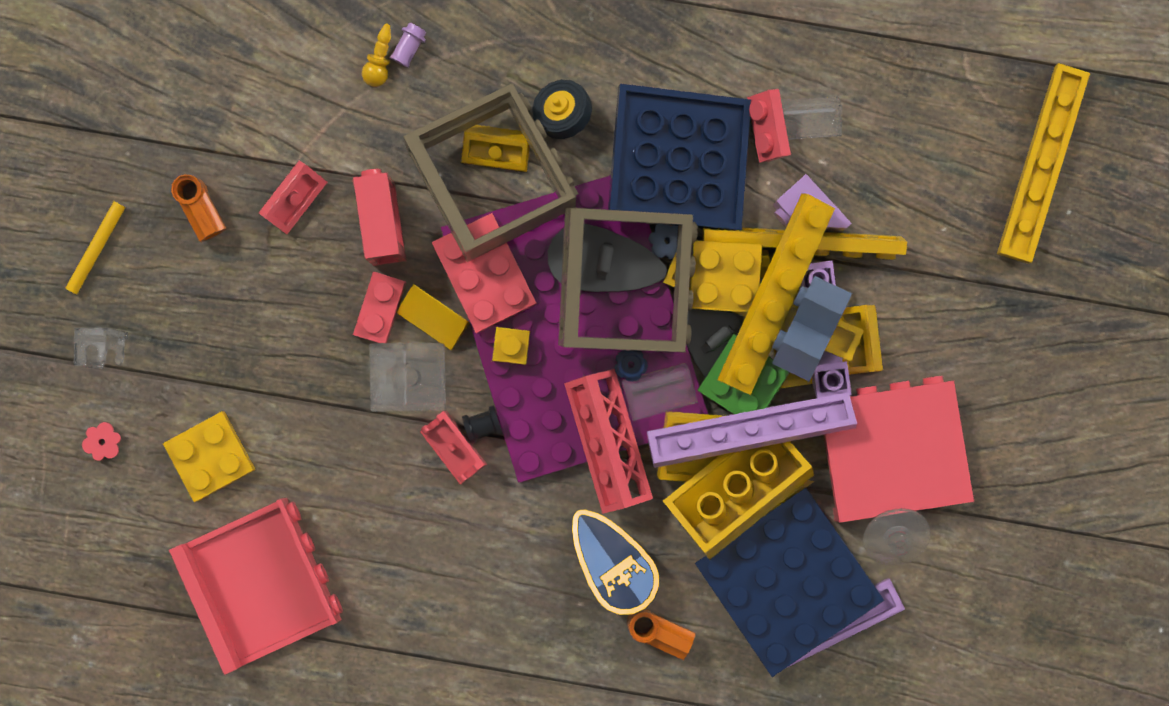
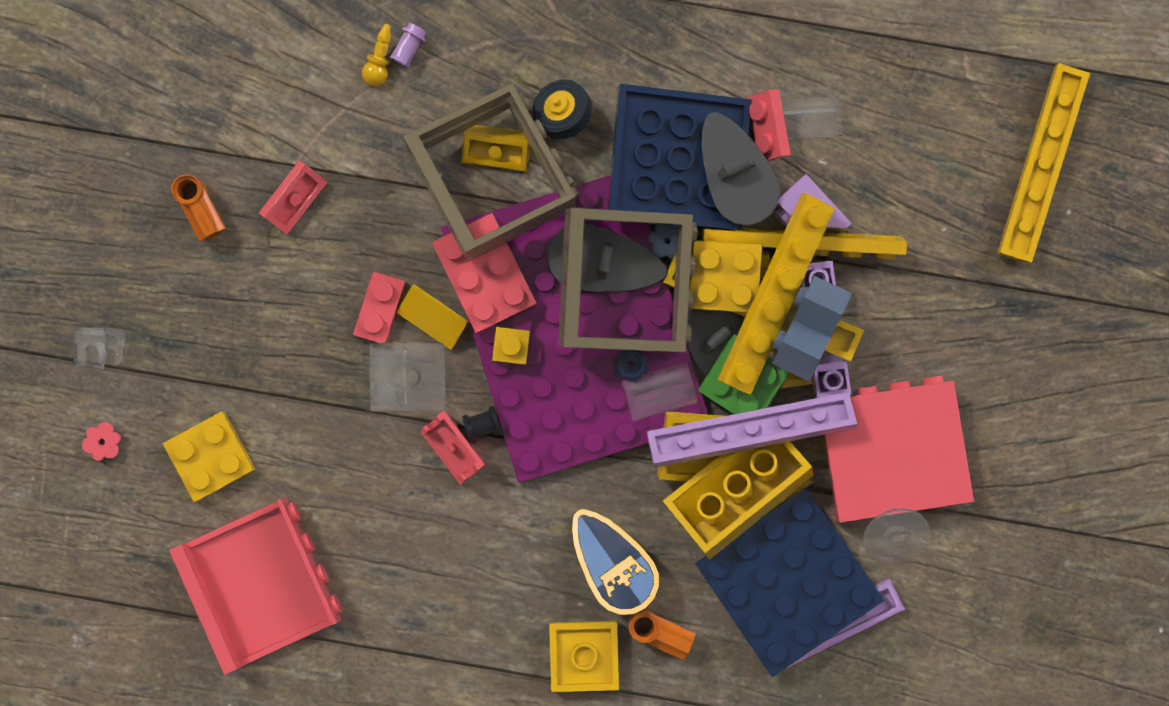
yellow bar [65,201,126,294] -> none
coral window [353,169,406,266] -> none
coral fence [564,369,653,514] -> none
yellow slope [840,305,883,375] -> none
none -> yellow plate [549,620,619,692]
none -> dark grey shield [701,112,780,226]

